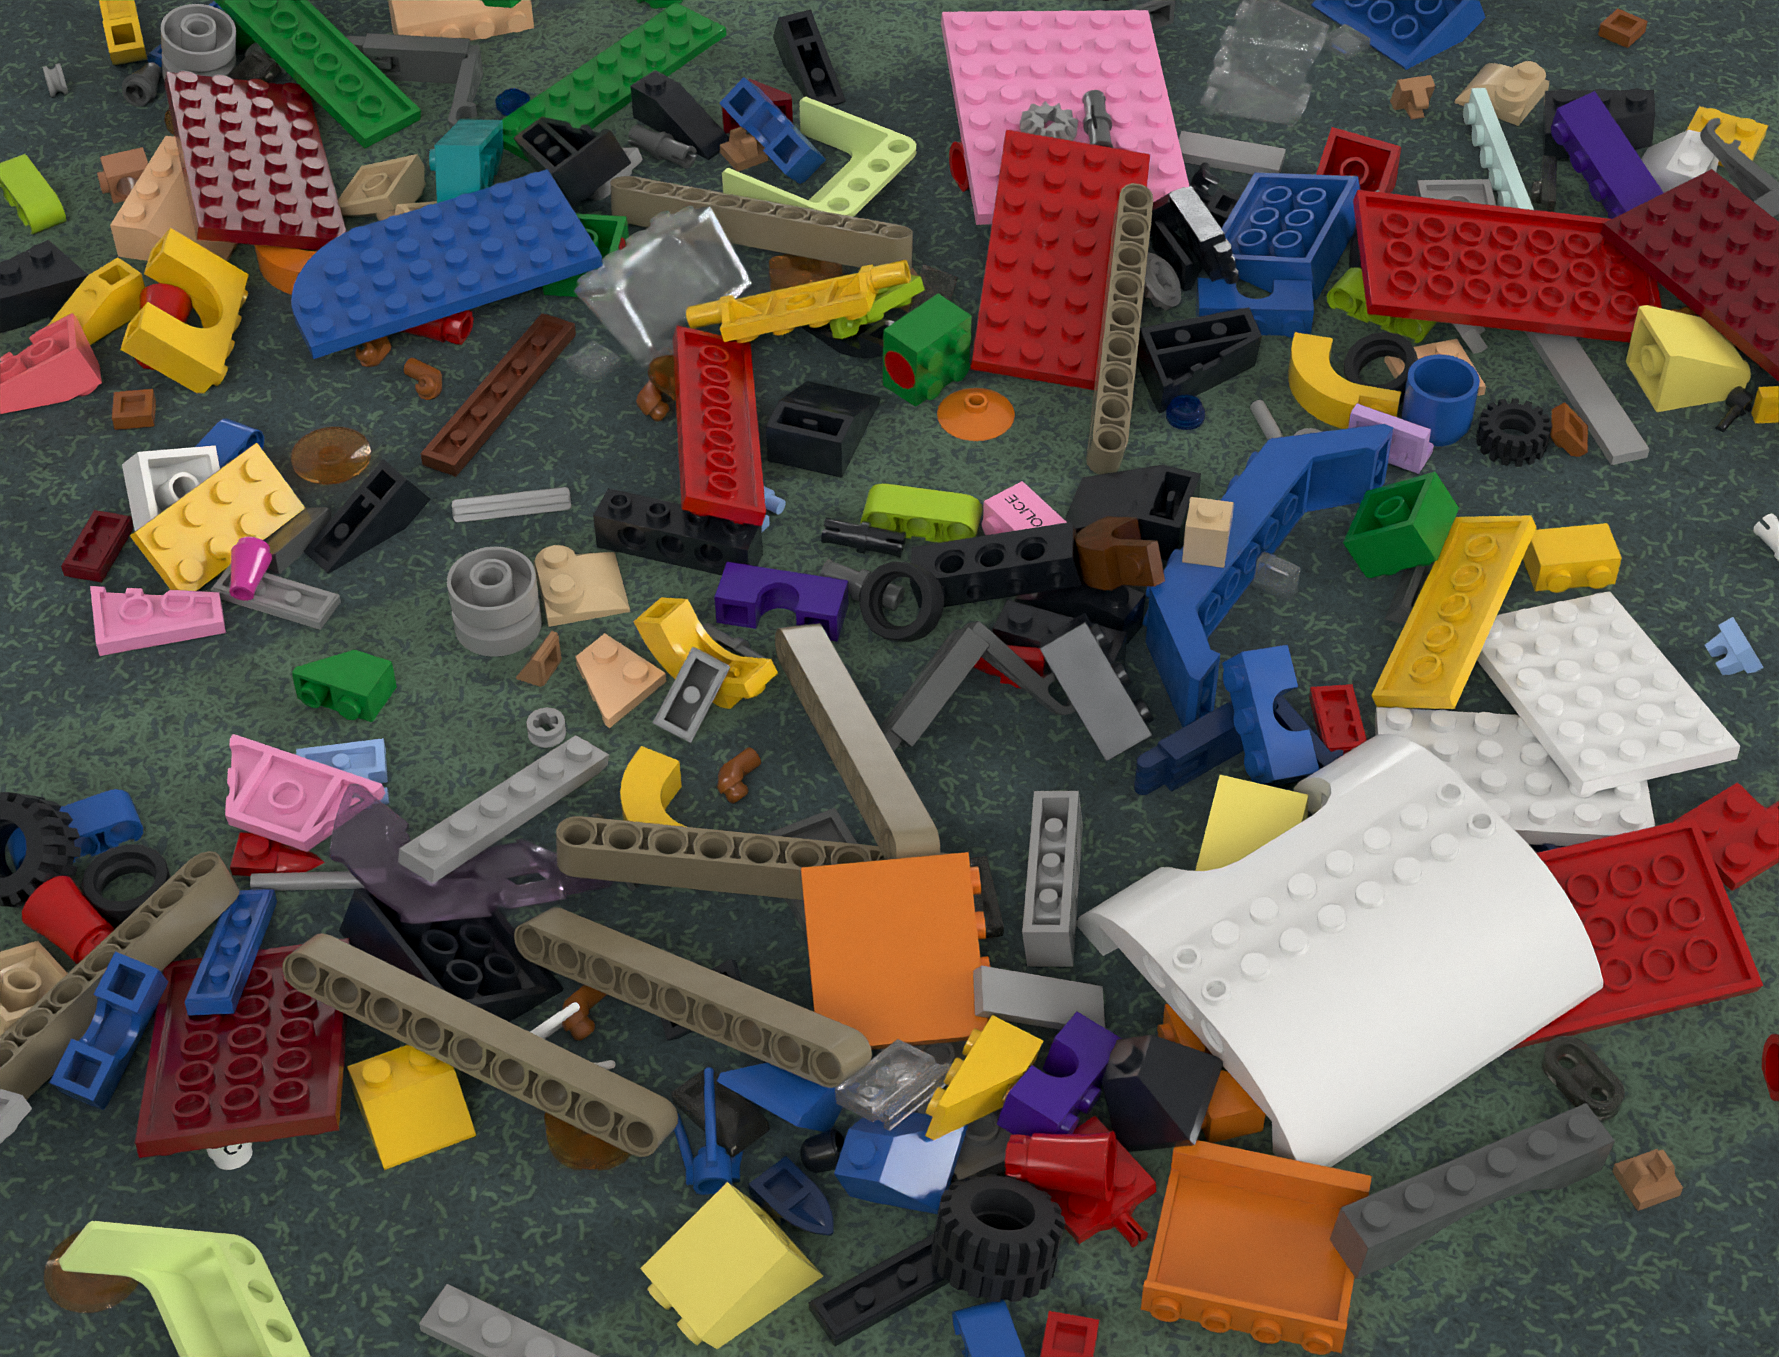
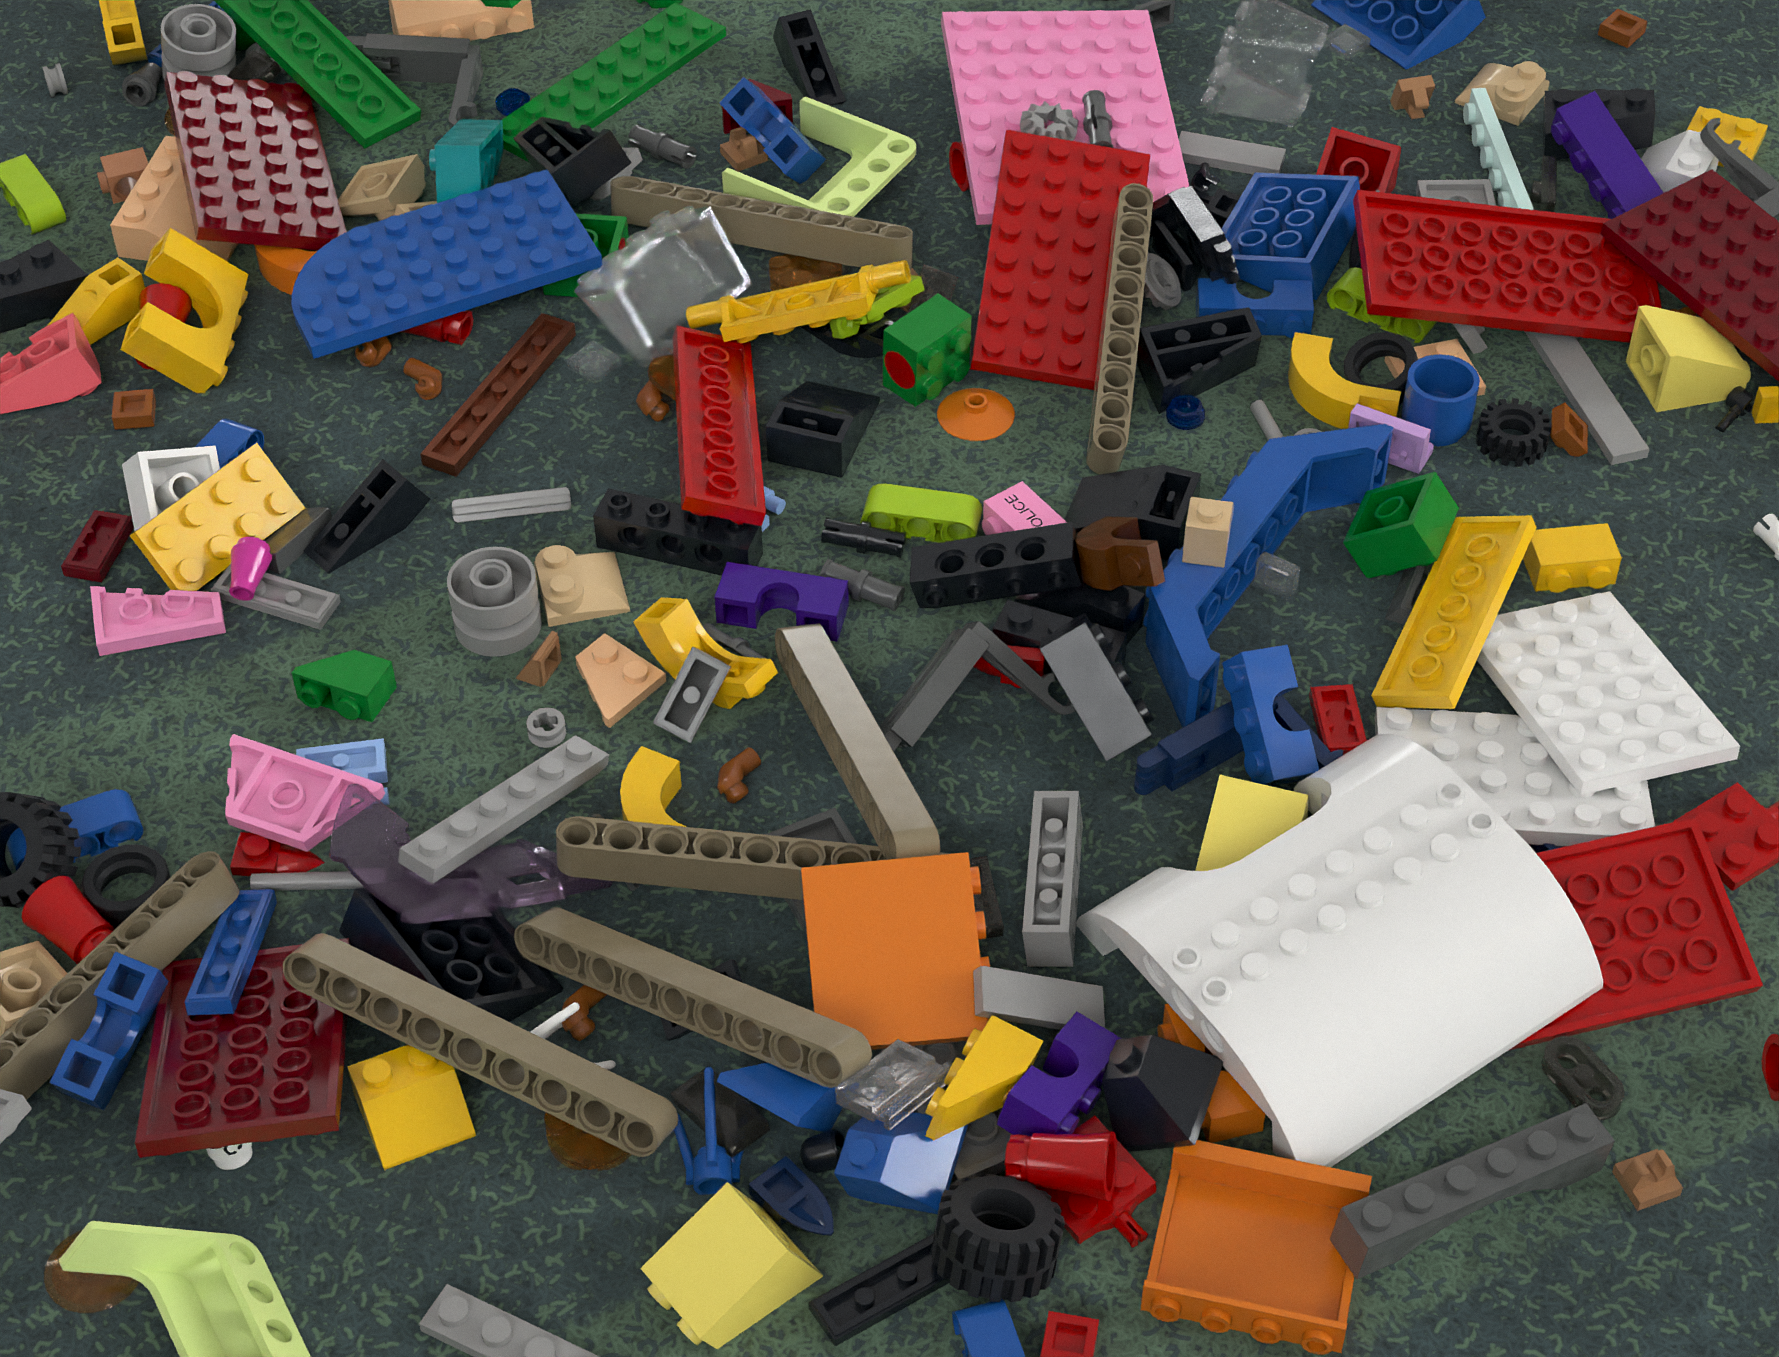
clear orange dish [291,427,371,485] -> none
black slope [630,70,730,160] -> none
black tyre [860,561,944,642] -> none
light blue tile [1705,617,1764,675] -> none

